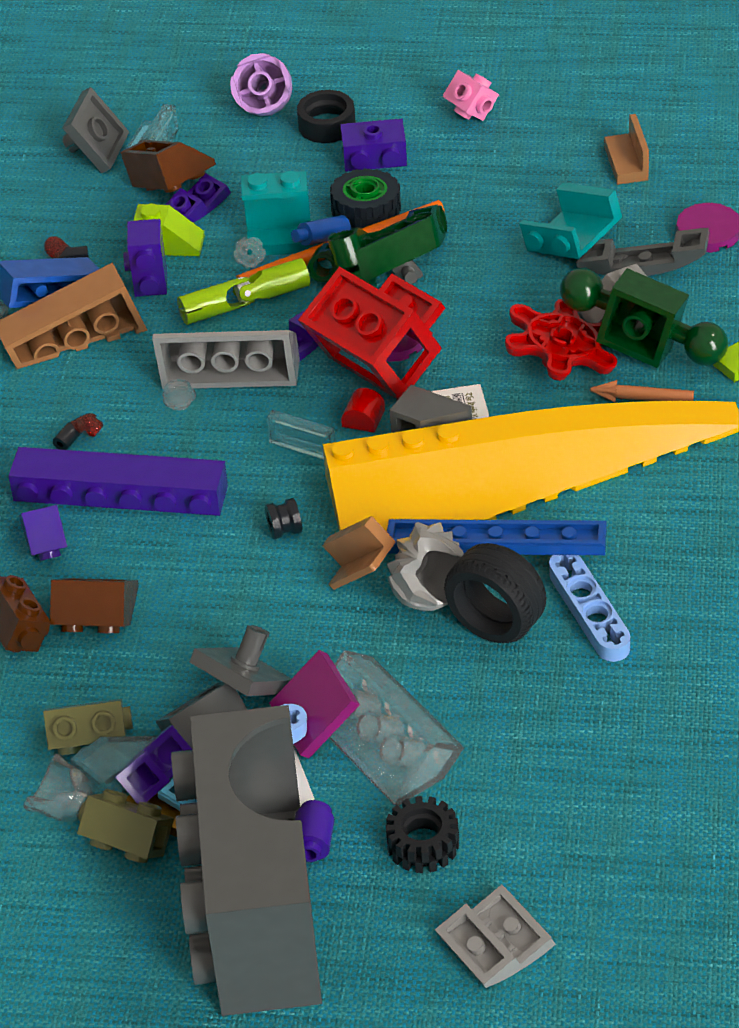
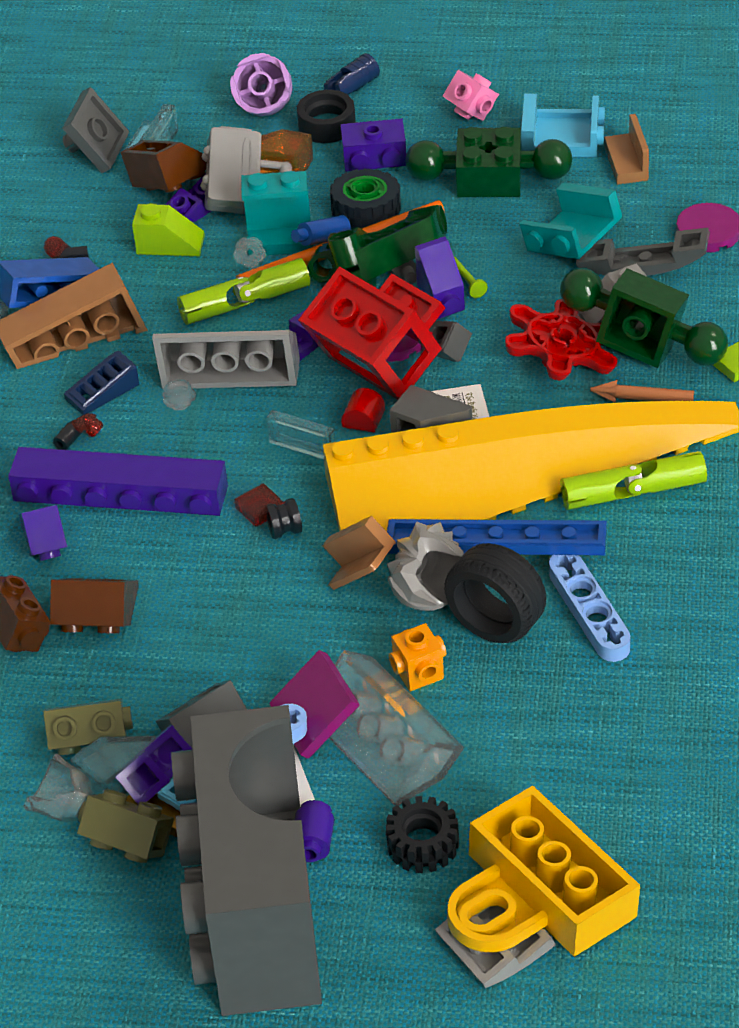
dark purple brick [123,219,167,297] -> none
dark grey tile [189,625,292,696] -> none
none -> dark blue slope [64,350,139,416]
none -> light grey piece [200,126,292,214]
none -> clear red tile [234,483,284,527]
none -> clear orange slope [260,129,313,174]
none -> dark blue hinge [324,53,380,95]
none -> light orange brick [389,623,447,692]
none -> dark green brick [405,127,573,198]
none -> dark purple slope [415,236,465,319]
none -> dark grey slope [422,321,472,362]
none -> yellow brick [447,785,640,957]
none -> lime pin [454,257,488,298]
none -> medium azure panel [521,93,605,157]
none -> lime piece [560,451,707,510]

